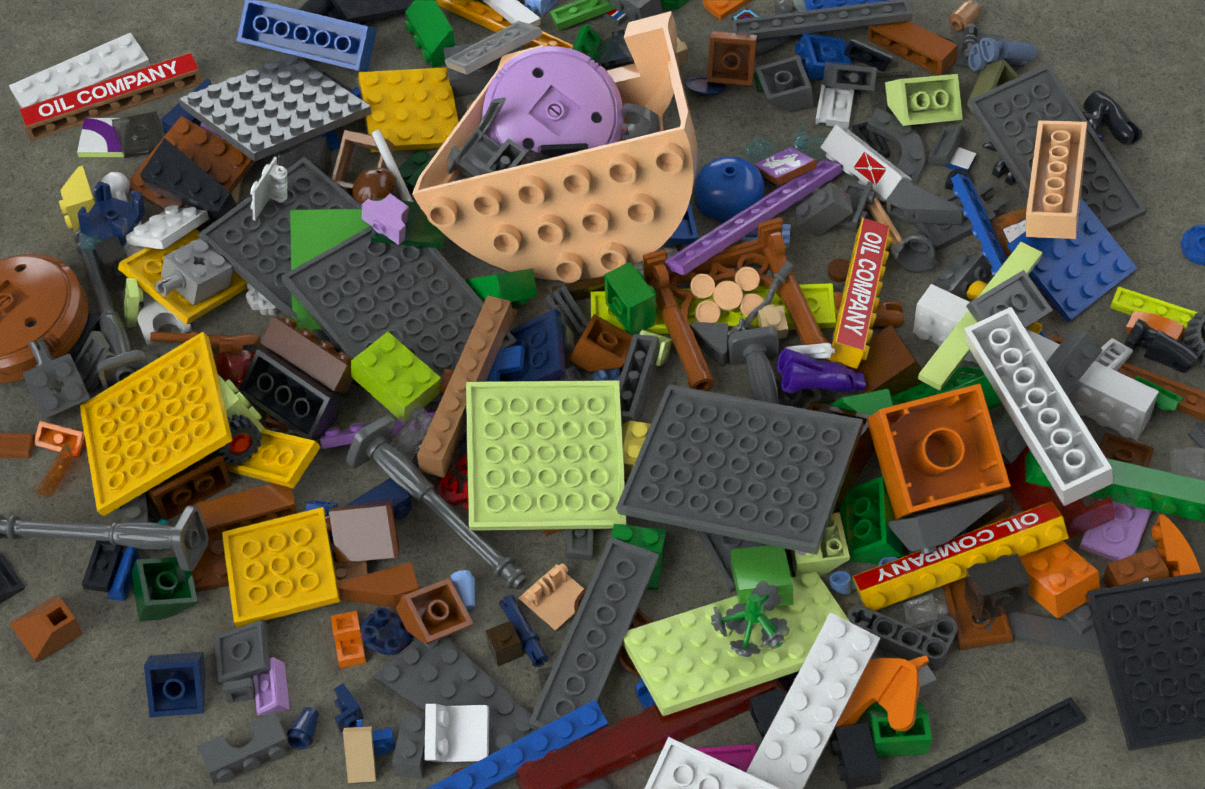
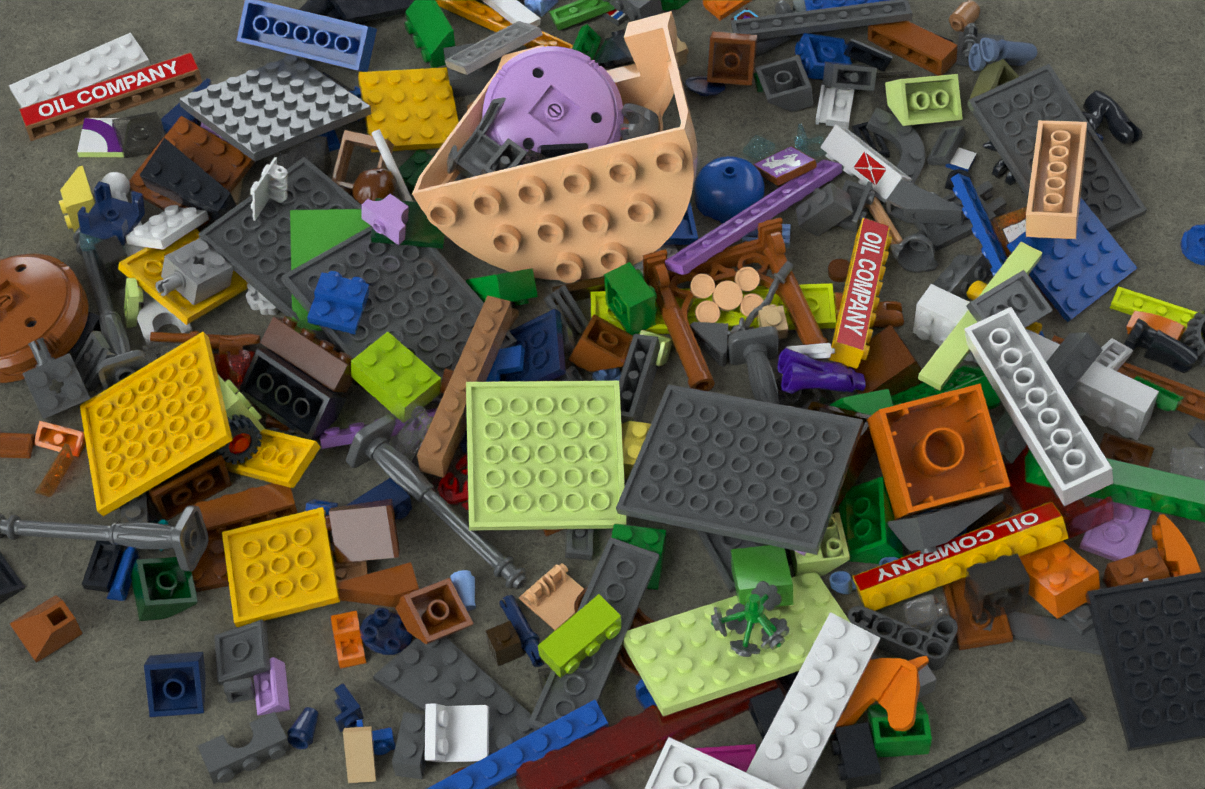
none -> blue plate [307,271,369,334]
none -> lime brick [538,594,621,678]

